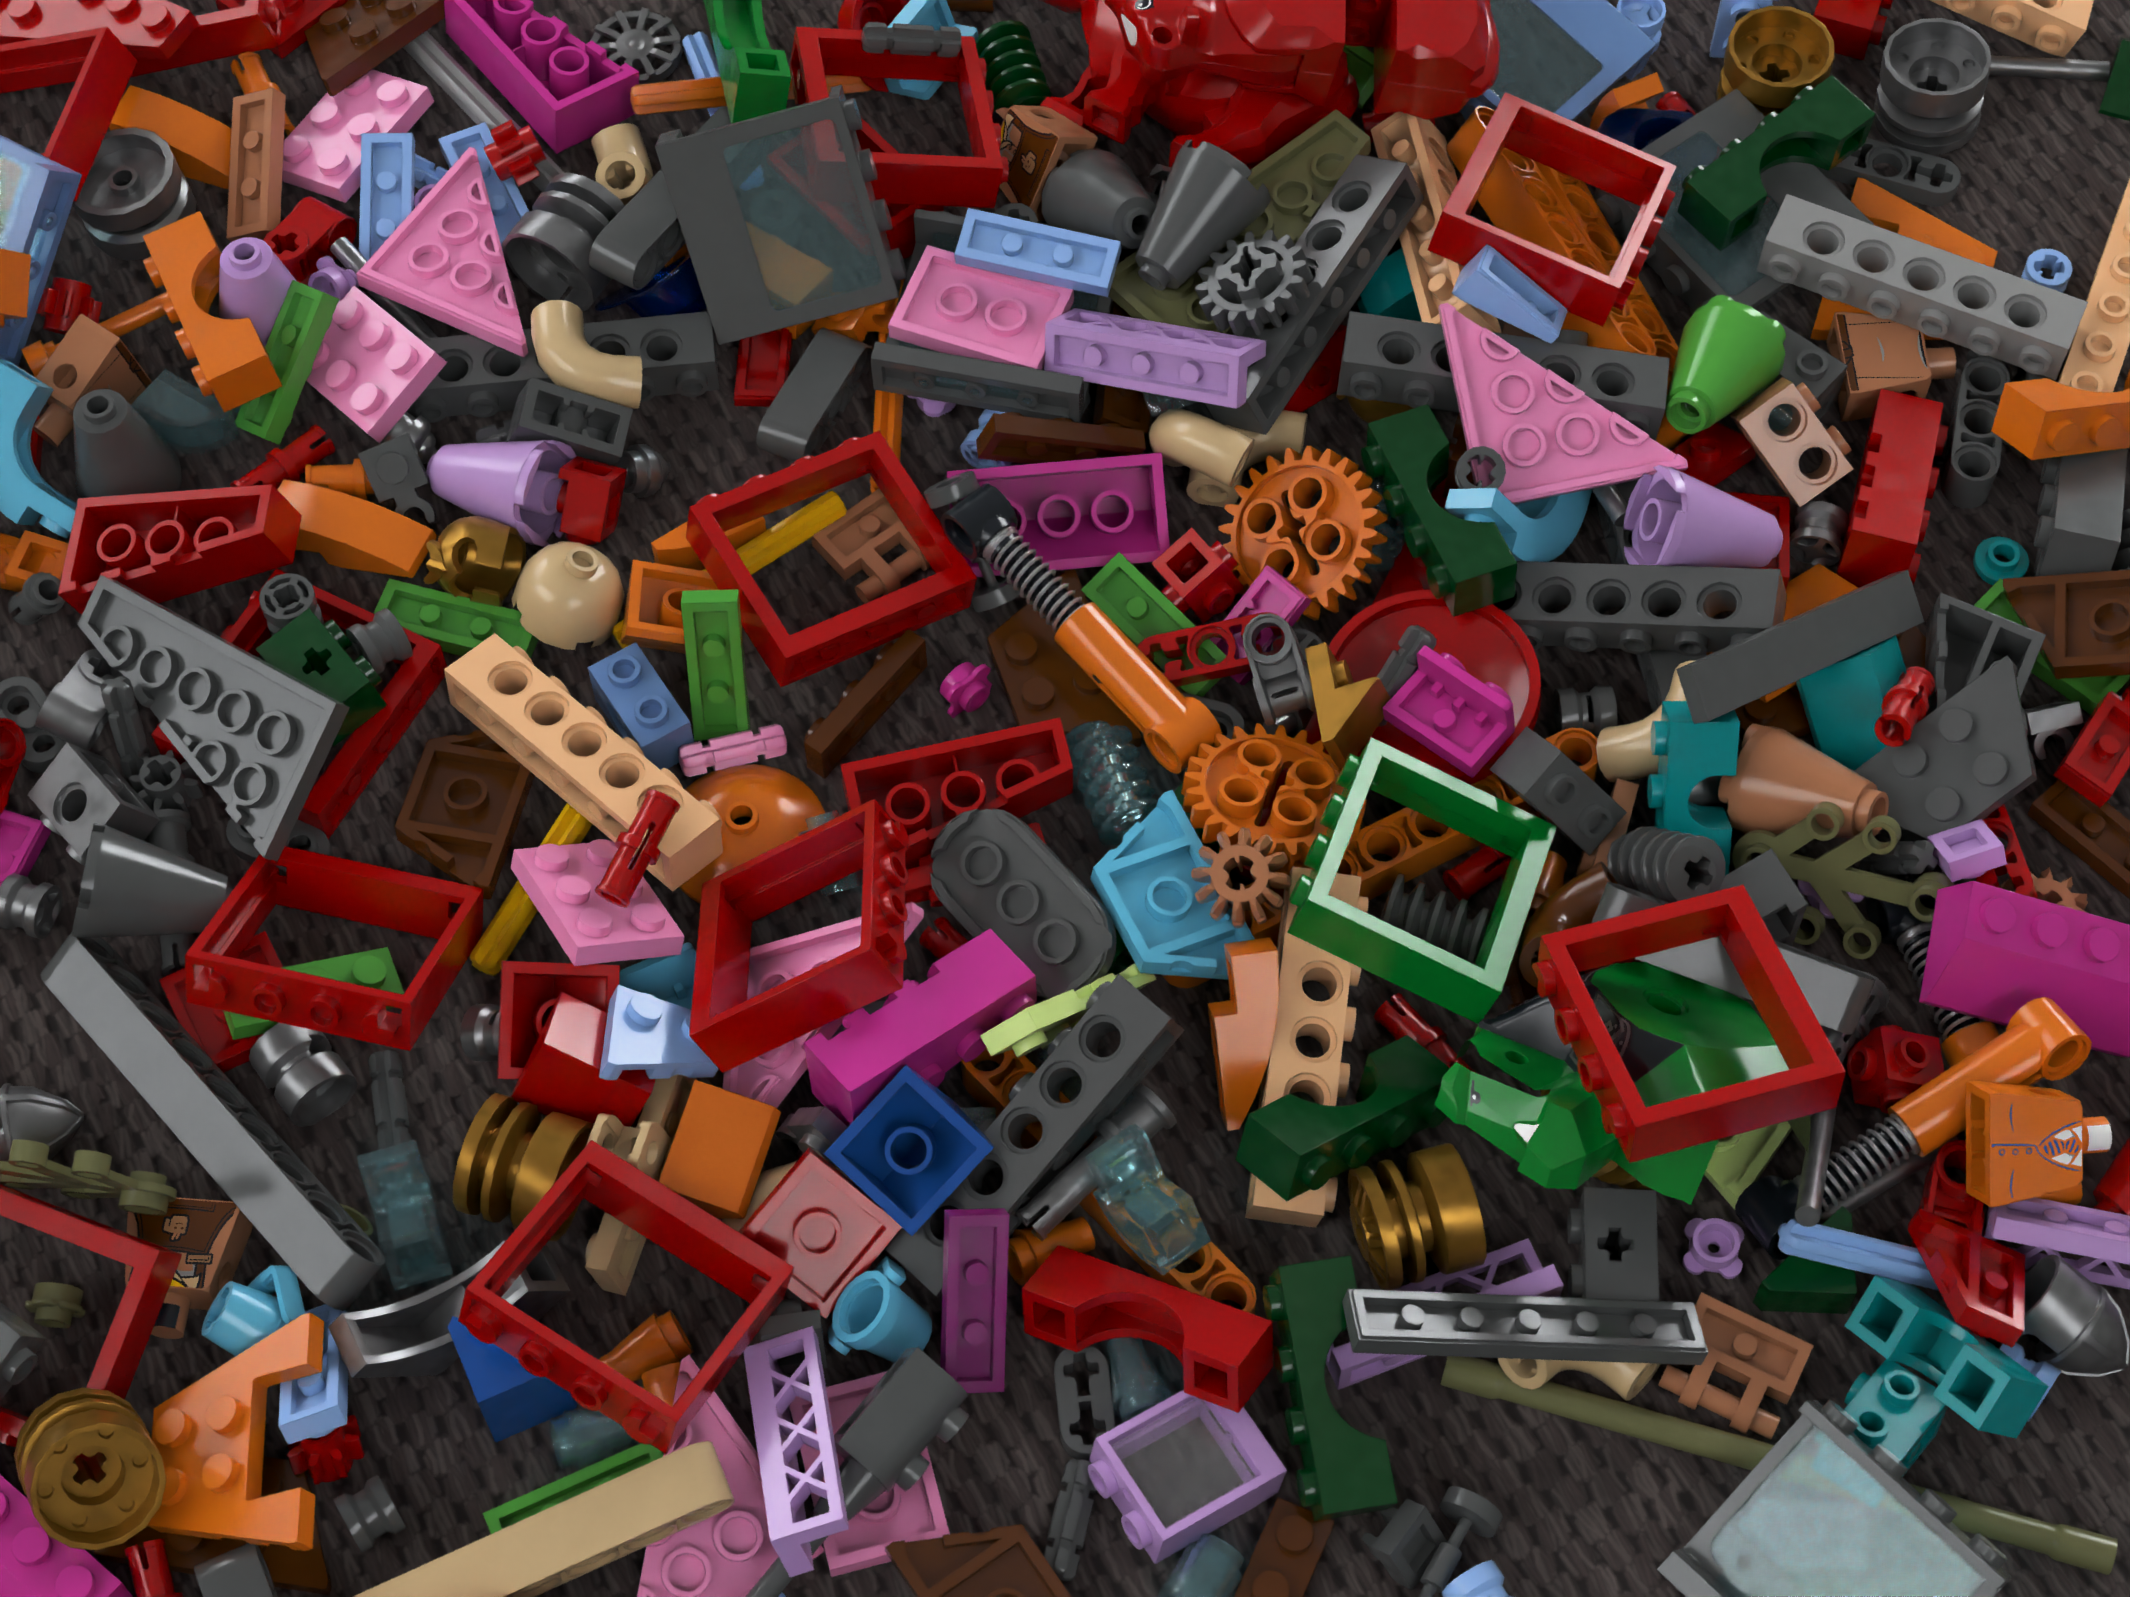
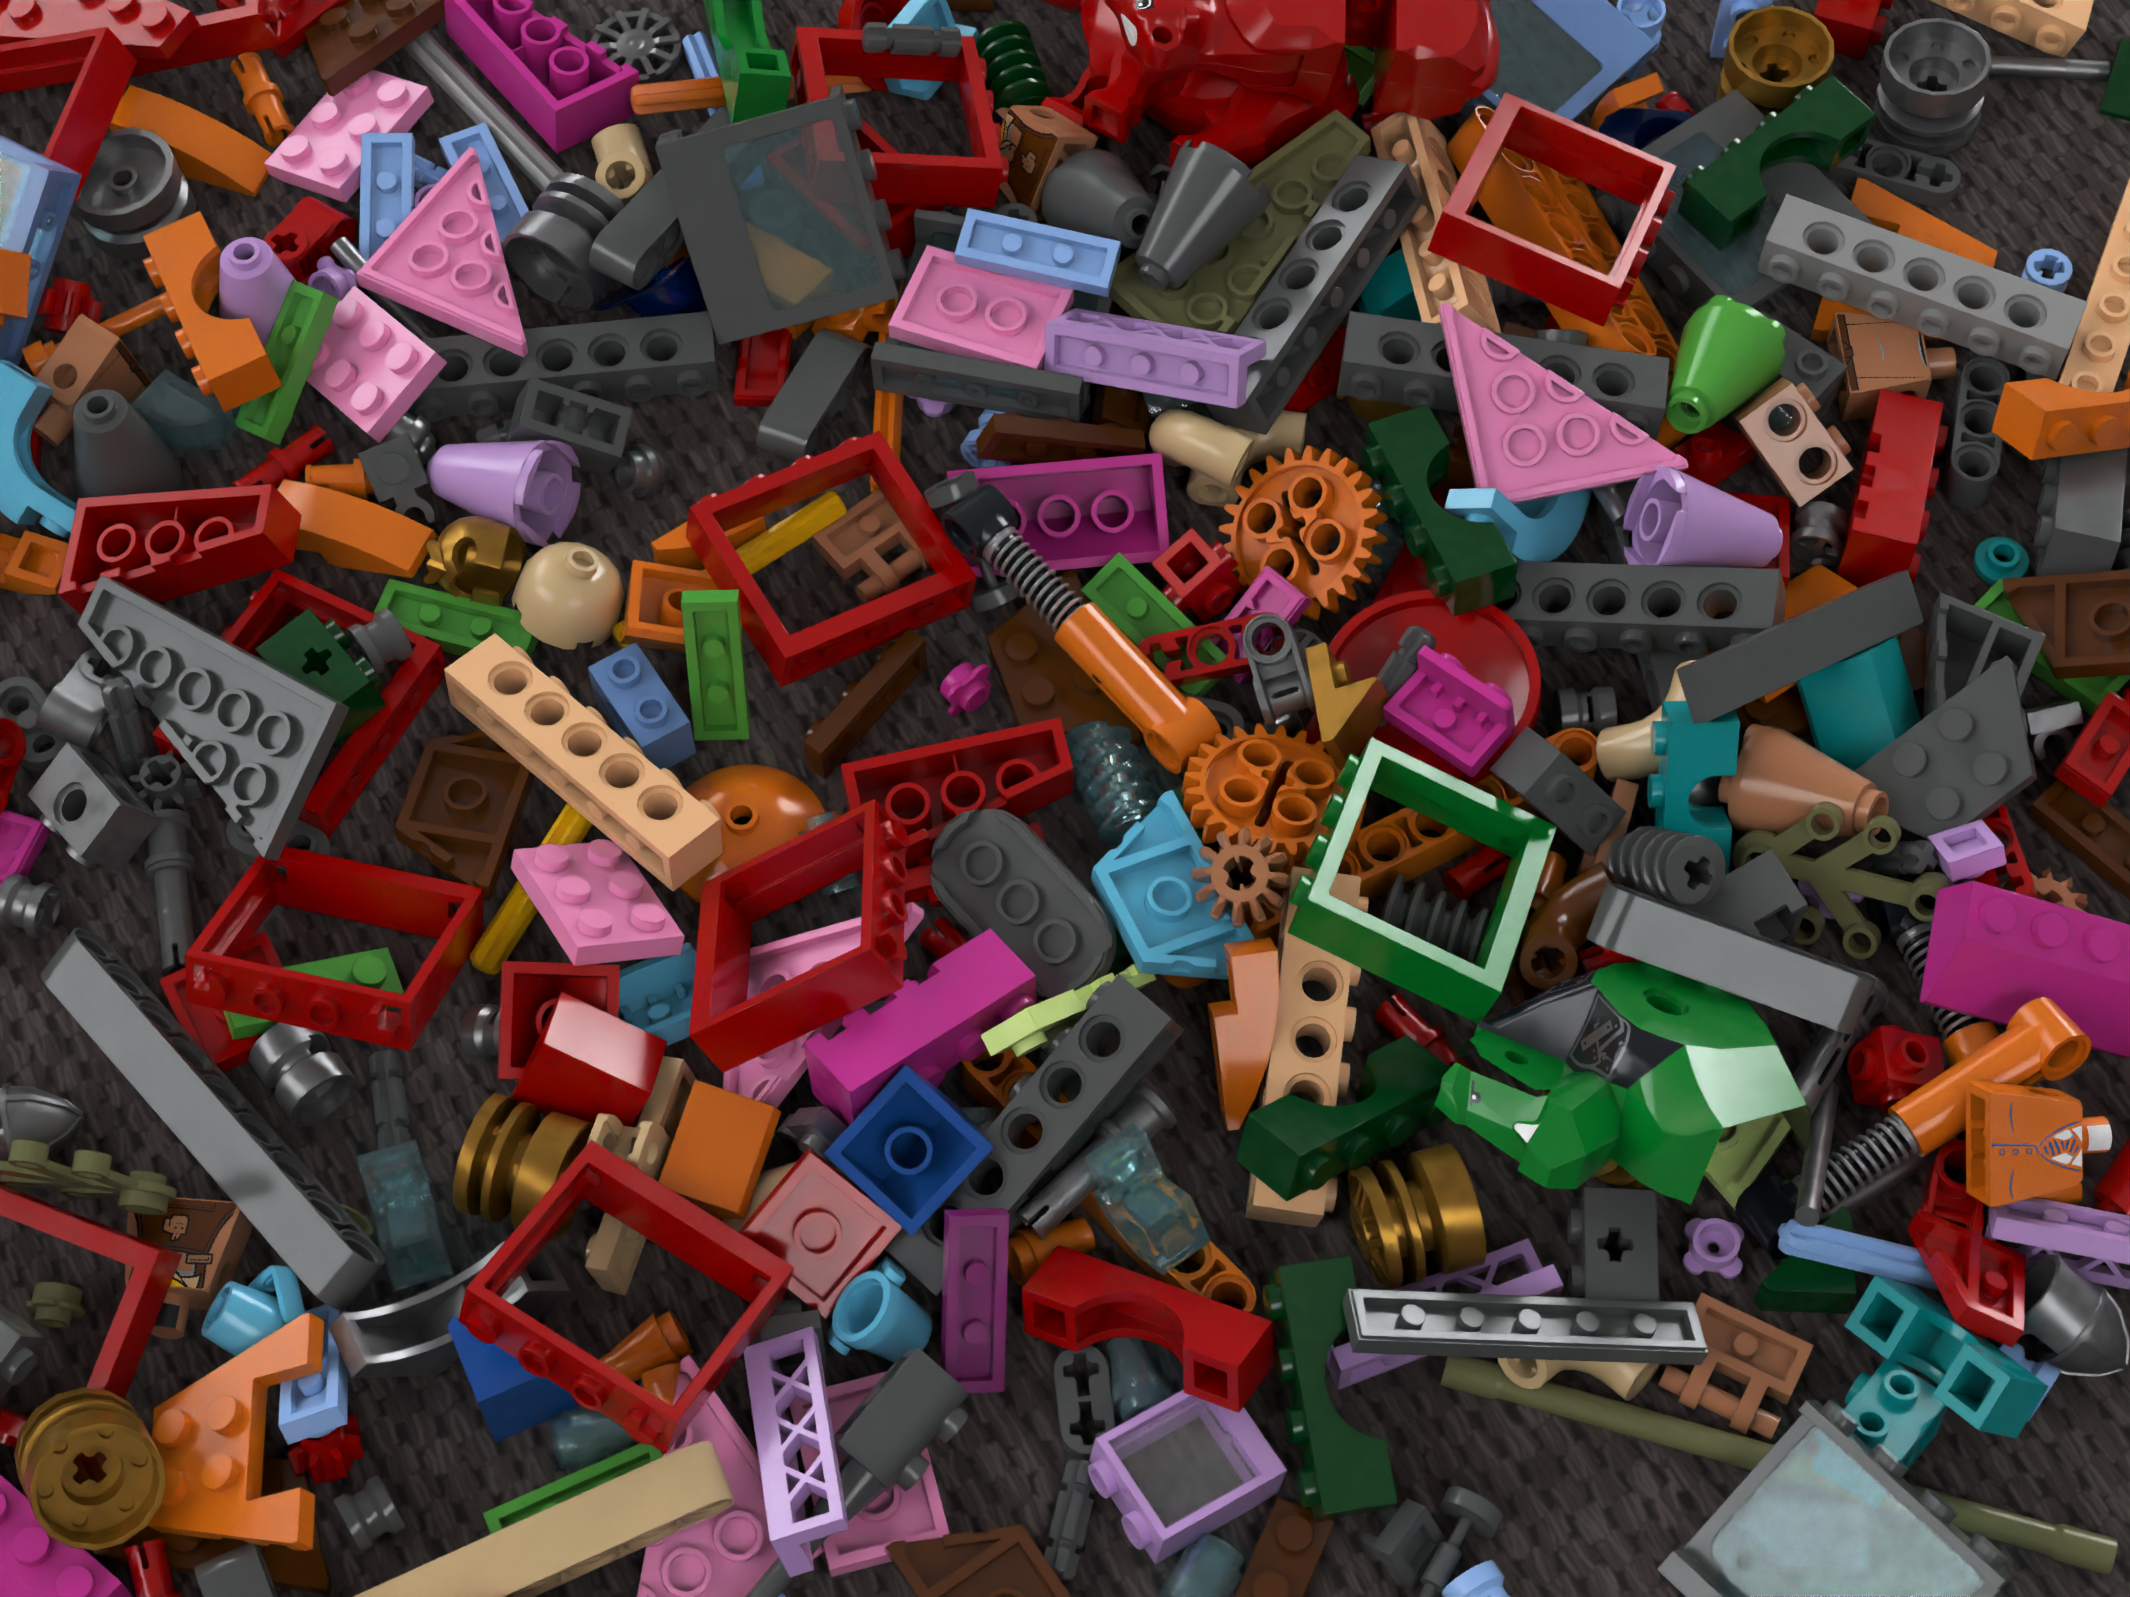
dark grey pin [8,572,65,626] -> none
dark grey cone [72,823,233,938] -> none
nougat plate [226,88,286,242] -> none
dark grey wheel [259,573,324,636] -> none
red gear [483,120,547,187] -> none
tan cylinder [531,300,642,409] -> none
red brick [556,456,627,545] -> none
red pin [595,789,681,908] -> none
light blue wing [599,985,719,1080] -> none
bright pink axle [678,724,787,777] -> none
dark grey gear [1195,230,1313,336] -> none
light blue slope [1452,244,1568,344] -> none
dark grey bush [1454,446,1506,489] -> none
red window [1532,885,1846,1163] -> none
red pin [1874,666,1935,747] -> none

